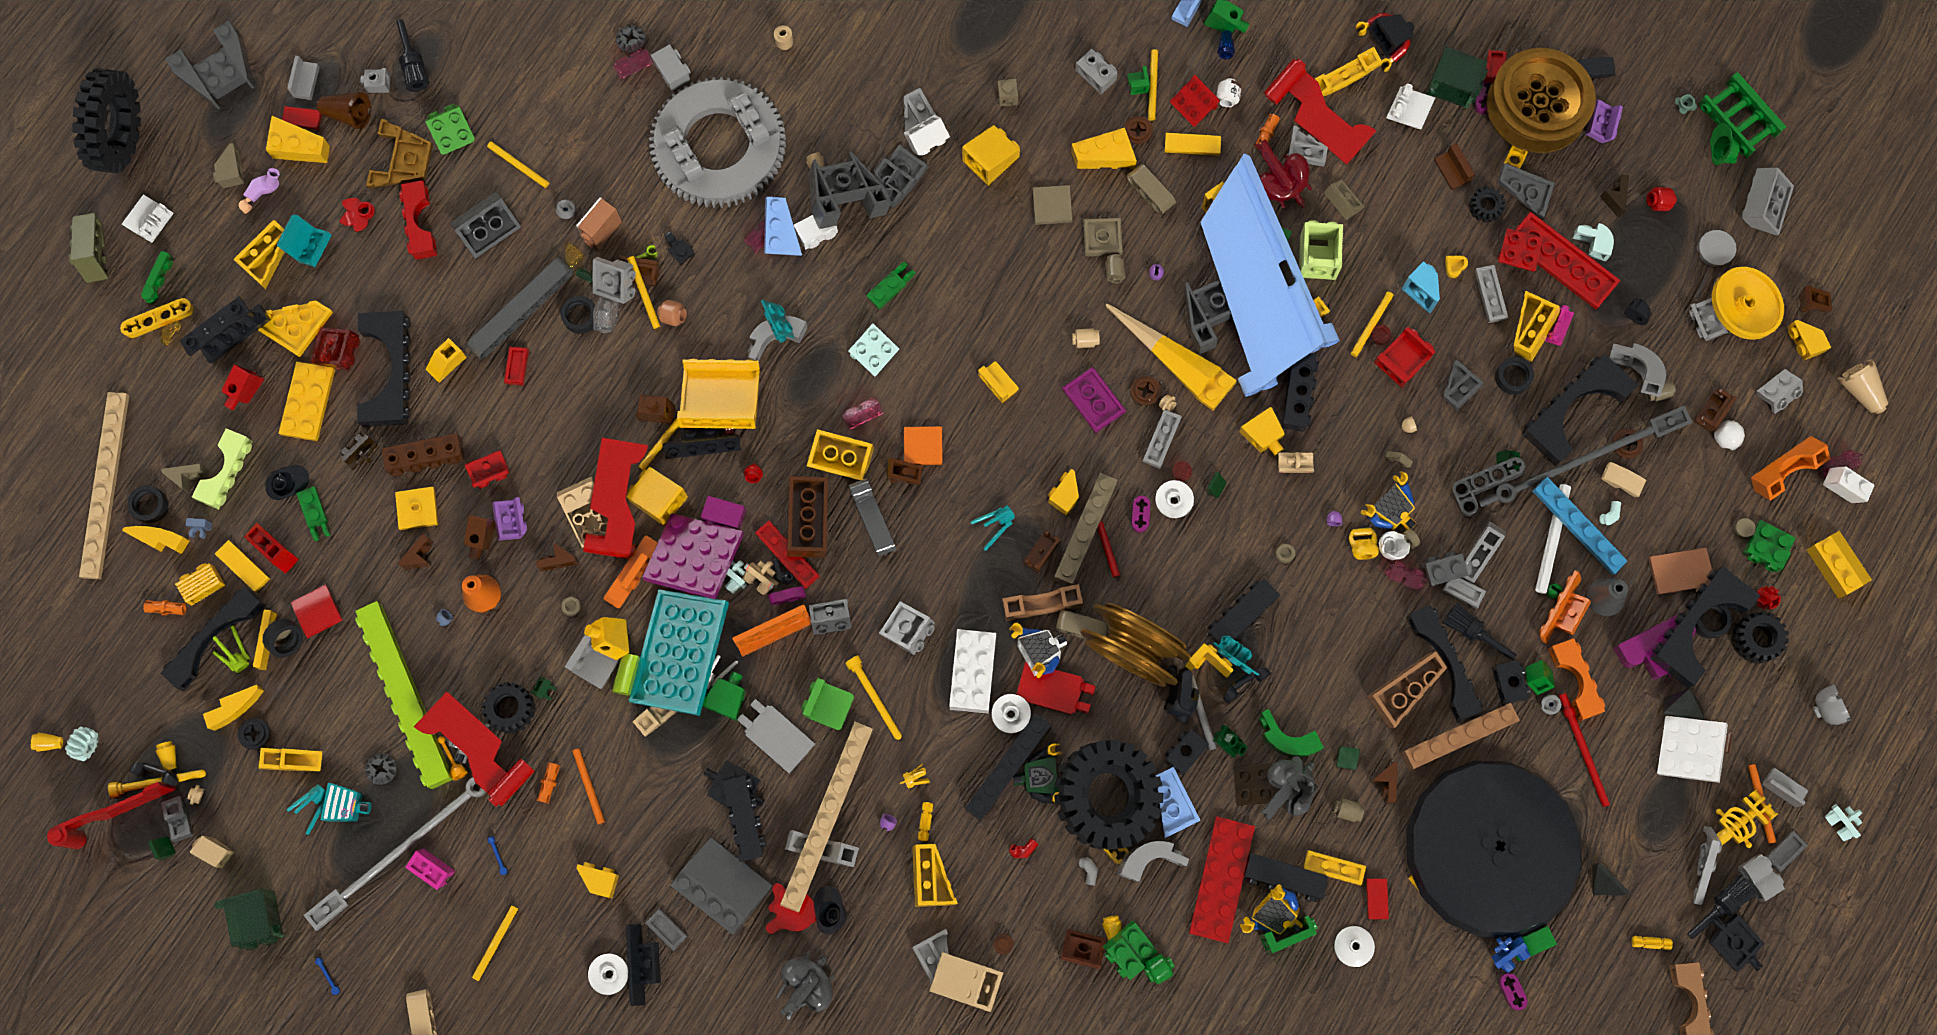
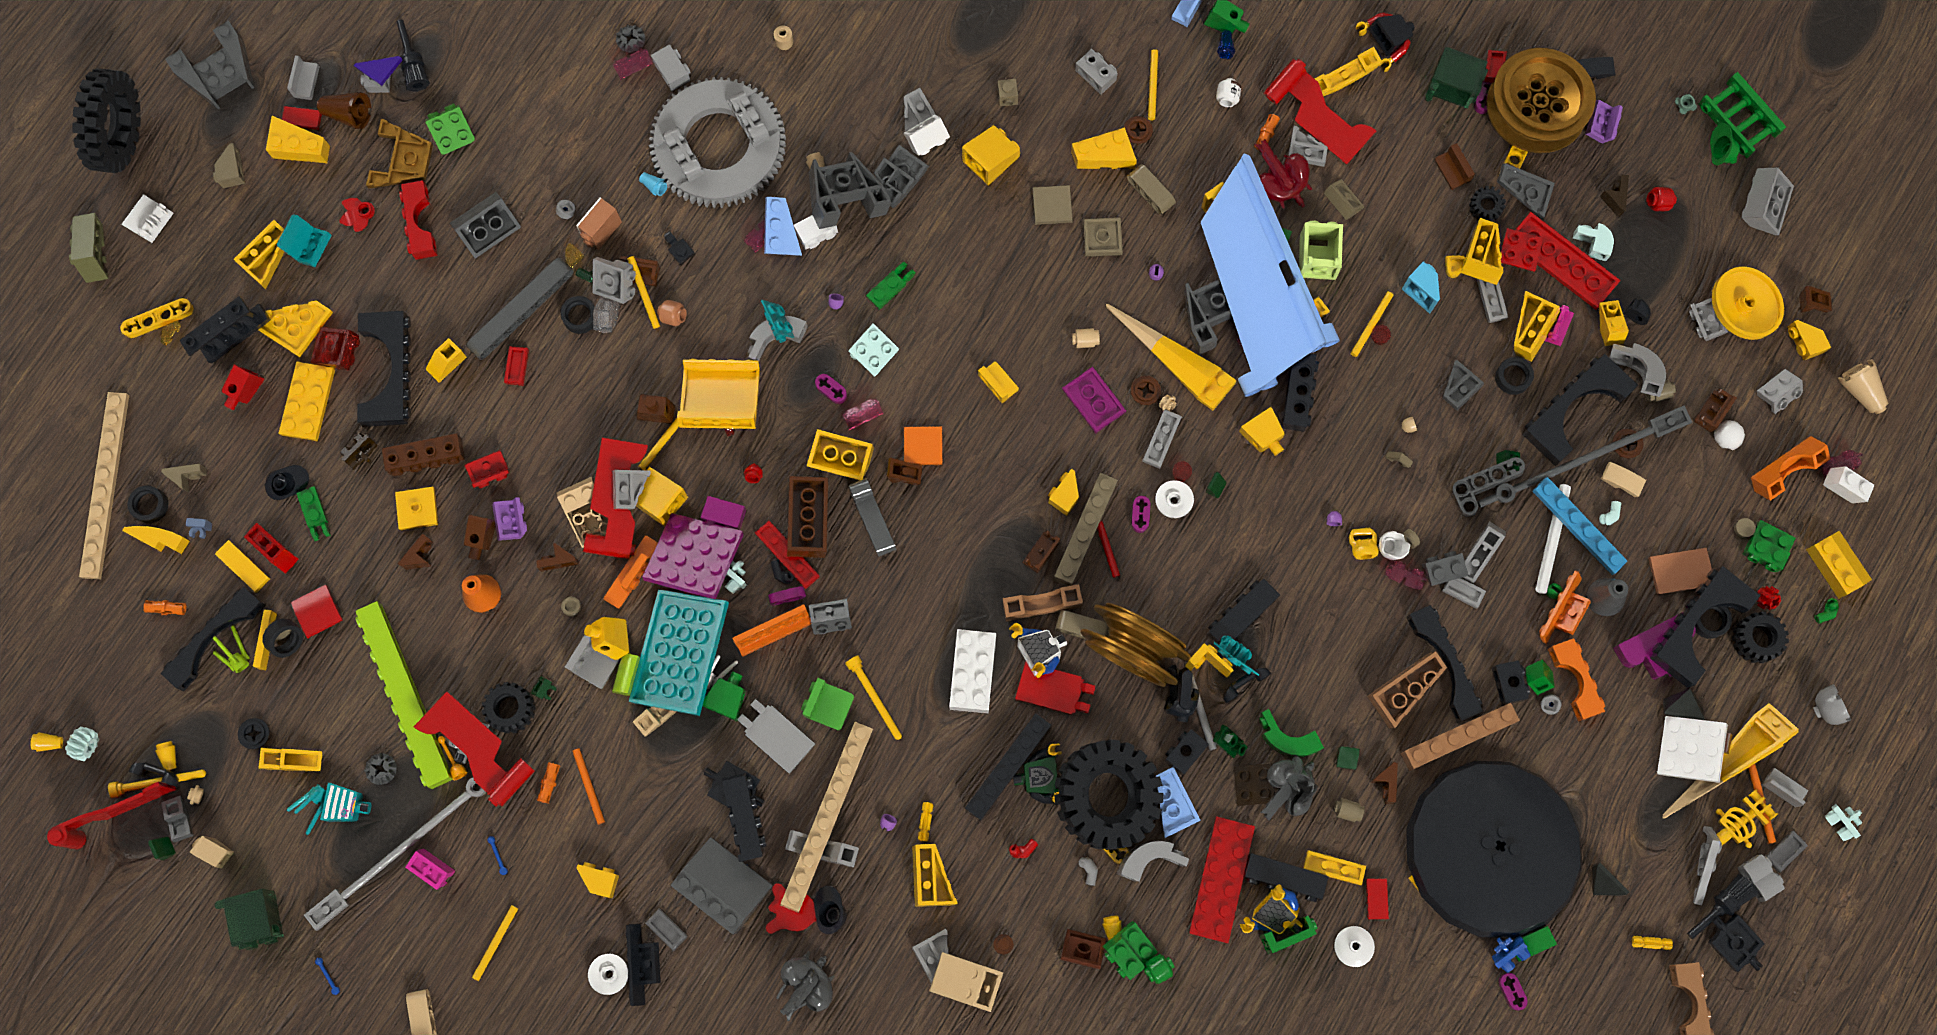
green hinge [141,251,173,304] -> none
yellow brick [175,563,225,605] -> none
yellowish green arch [192,429,253,510] -> none
yellow slope [203,685,264,731] -> none
lavender arm [239,168,280,214] -> none
sand blue hinge [436,609,453,626] -> none
yellow bar [487,141,549,188] -> none
lime hand [634,245,658,259] -> none
black bracket [663,428,741,459] -> none
tan hips [742,561,779,595] -> none
light grey plate [879,601,935,655] -> none
yellow piece [900,764,930,789] -> none
teal plant [970,505,1015,551] -> none
white dish [992,694,1031,733] -> none
dark tan brick [1105,254,1126,284] -> none
green panel [1127,66,1150,95] -> none
yellow tile [1165,133,1221,156] -> none
red hinge [1169,75,1220,127] -> none
dark tan tile [1275,544,1295,564] -> none
tan hips [1278,452,1314,473] -> none
torso [1361,471,1416,530] -> none
red panel [1374,327,1435,388] -> none
white hinge [1386,84,1435,130] -> none
black piece [1442,602,1517,661] -> none
red bar [1559,693,1610,807] -> none
light grey tile [1697,230,1736,267] -> none
none -> dark purple tile [353,56,402,86]
none -> light grey wing [613,470,651,509]
none -> medium azure cone [639,172,667,196]
none -> magenta beam [815,374,847,404]
none -> medium lavender hinge [828,294,844,310]
none -> yellow wedge [1461,218,1503,285]
none -> yellow slope [1599,300,1629,346]
none -> yellow plate [1663,703,1799,819]
none -> green arm [1814,598,1839,624]

